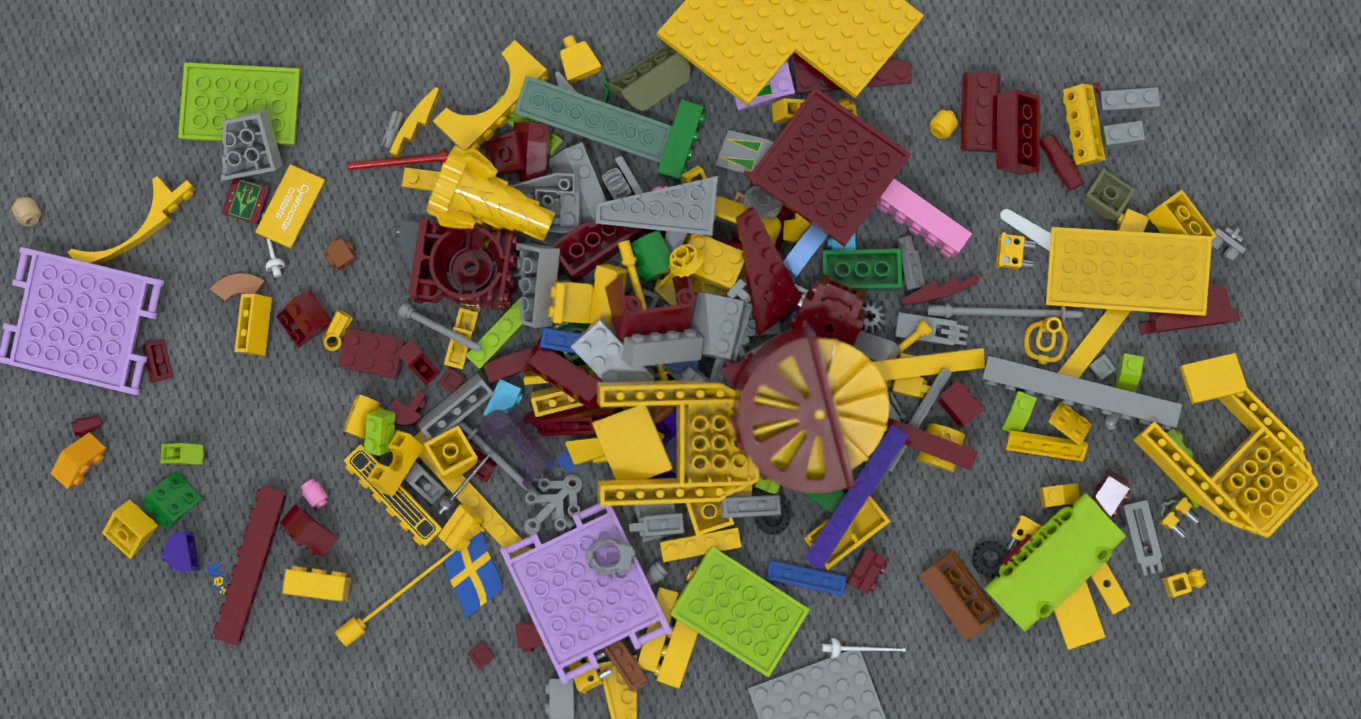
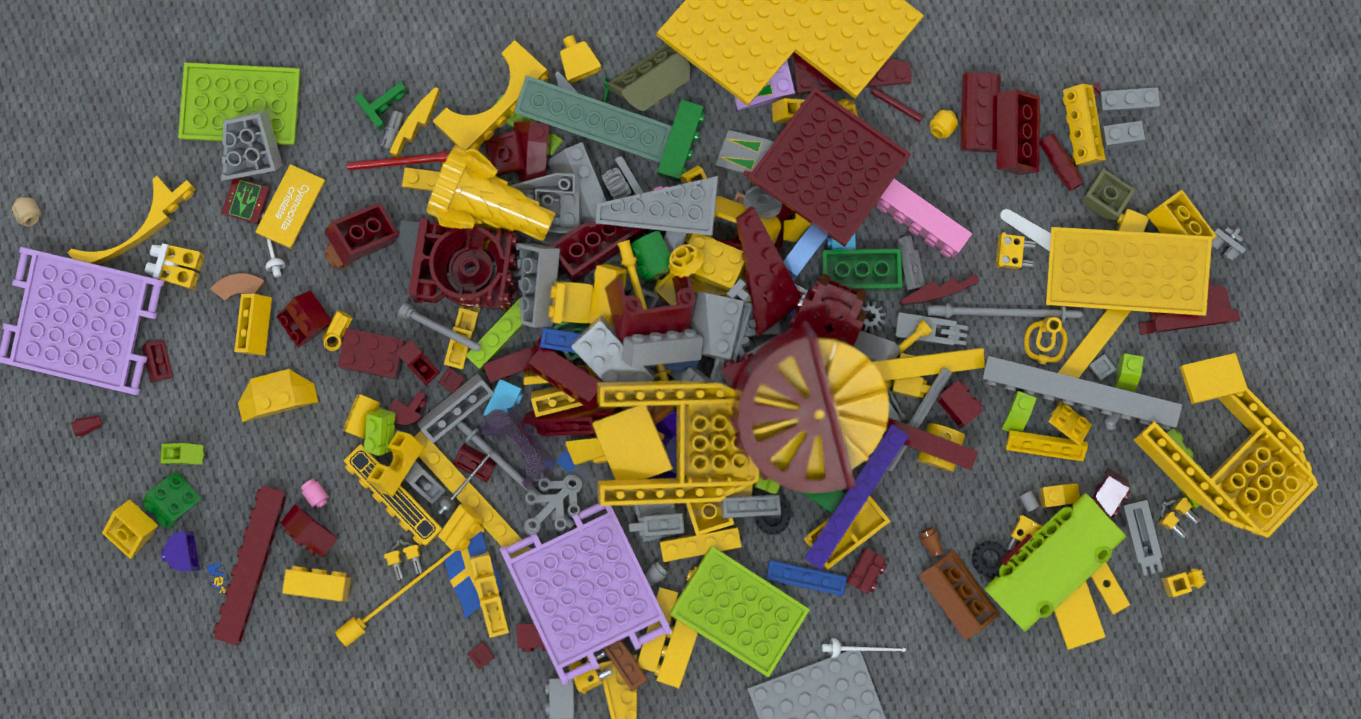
light orange brick [51,432,106,489] -> none
yellow brick [423,425,478,480] -> none
light grey piece [586,537,635,576] -> none
none -> yellow hips [145,243,205,291]
none -> yellow wedge [238,369,319,422]
none -> dark red brick [325,202,399,265]
none -> green bracket [354,82,407,131]
none -> piece [384,539,423,580]
none -> yellow slope [470,553,509,638]
none -> dark red bar [870,87,924,123]
none -> dark orange cone [919,527,943,558]
none -> light grey hinge [1019,490,1040,512]

